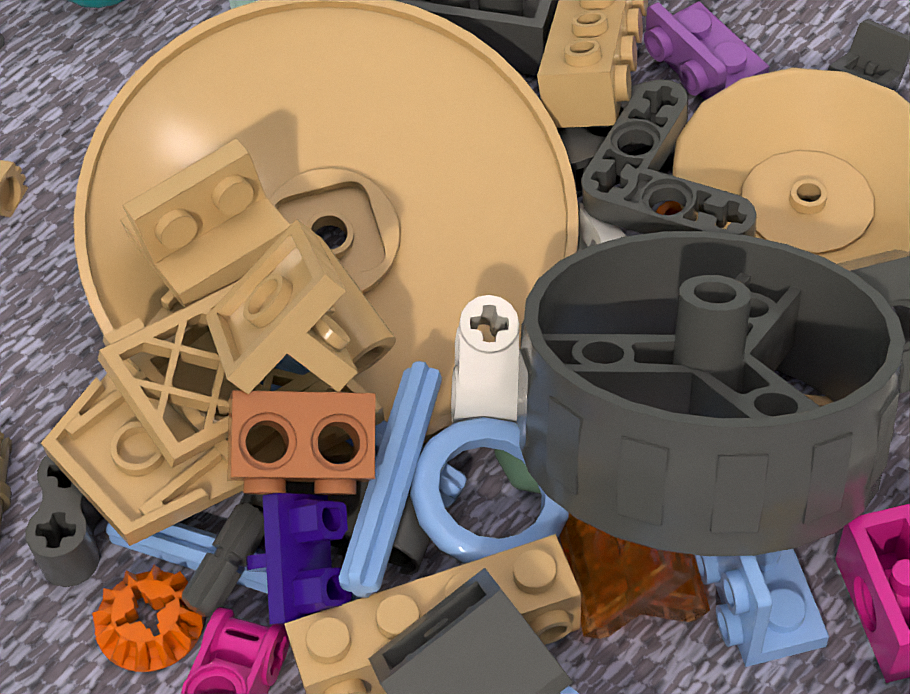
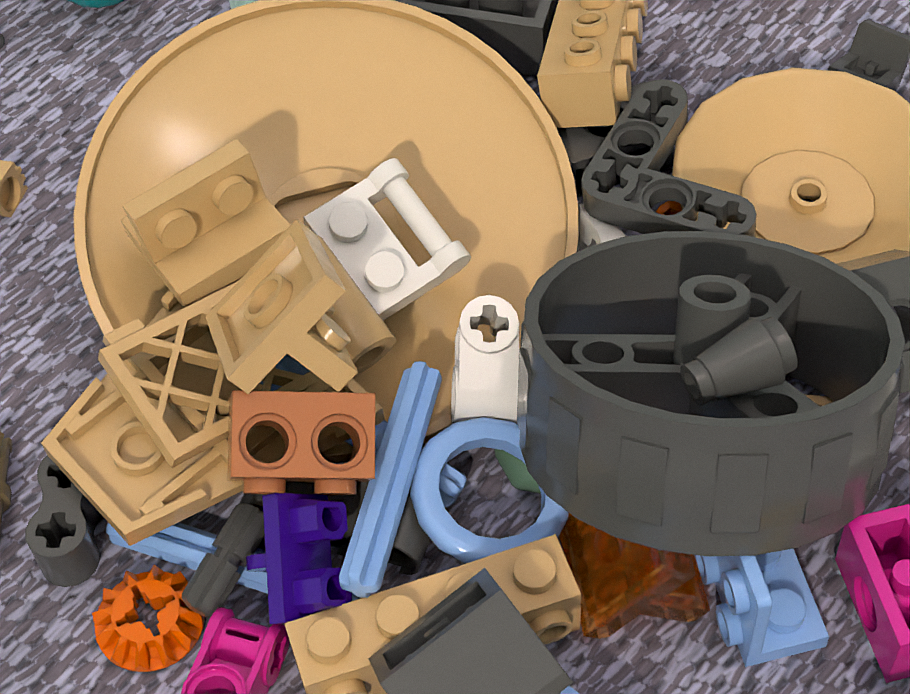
medium lavender bracket [644,1,770,100] -> none
none -> white plate [304,158,471,320]
none -> dark grey cone [680,317,797,406]

